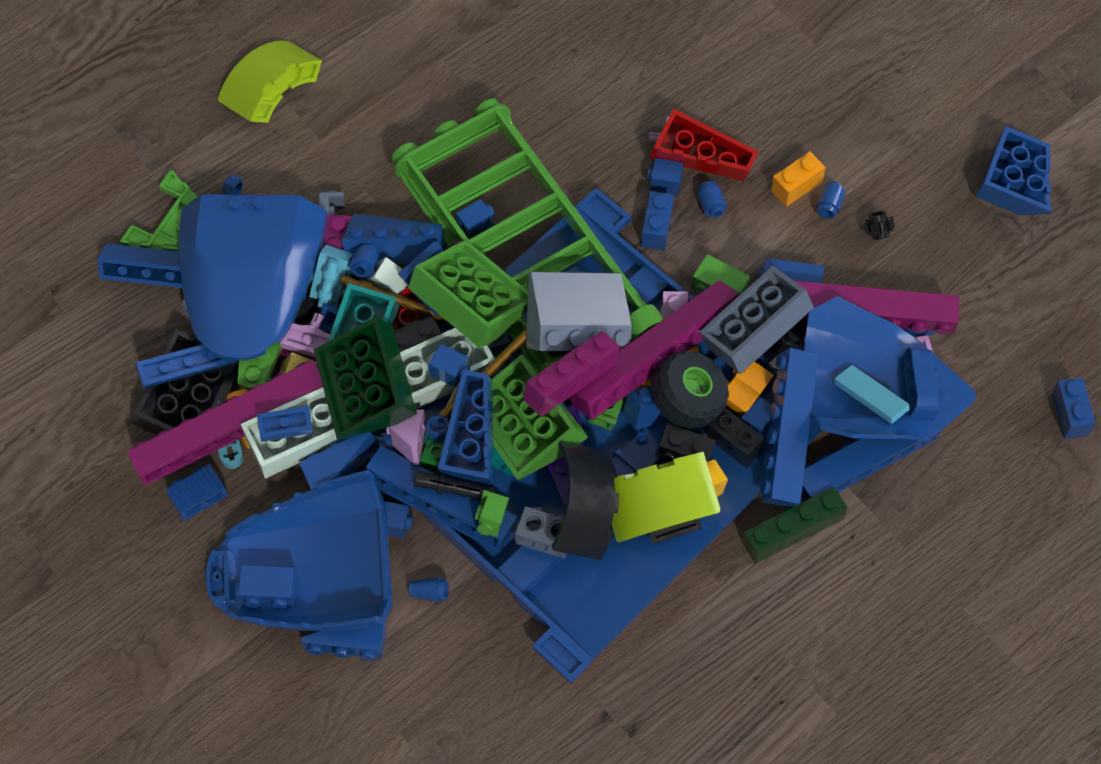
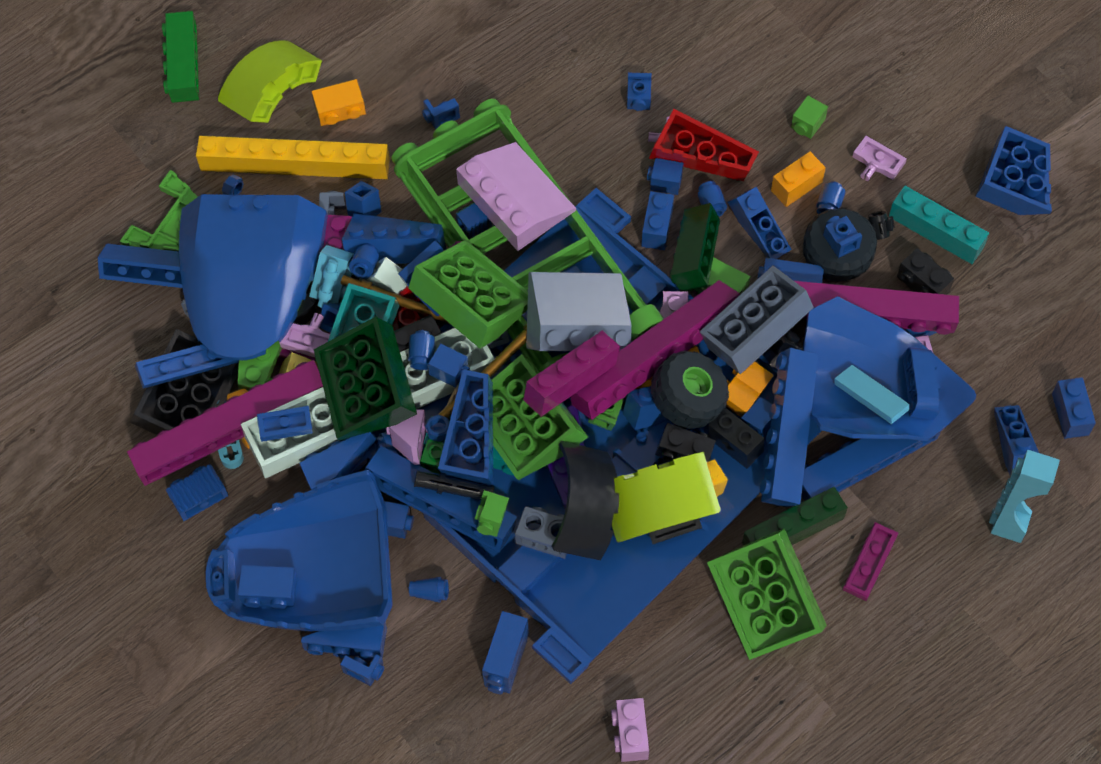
none -> green brick [162,11,199,103]
none -> yellow brick [196,136,390,179]
none -> light orange brick [312,79,366,126]
none -> blue bracket [340,654,385,687]
none -> blue brick [344,181,381,217]
none -> blue brick [408,330,435,370]
none -> blue bracket [422,98,460,129]
none -> lavender slope [456,142,576,251]
none -> blue brick [482,611,529,694]
none -> lavender brick [611,698,649,762]
none -> blue brick [627,73,652,111]
none -> dark green brick [670,203,720,292]
none -> bright green slope [707,528,827,660]
none -> blue slope [728,187,792,259]
none -> bright green brick [791,96,828,139]
none -> black wheel [803,208,877,281]
none -> blue brick [823,216,862,258]
none -> magenta tile [843,522,898,601]
none -> lavender plate [853,136,907,181]
none -> teal brick [889,186,989,264]
none -> black brick [897,248,954,295]
none -> medium azure arch [989,450,1060,543]
none -> blue slope [994,405,1039,475]

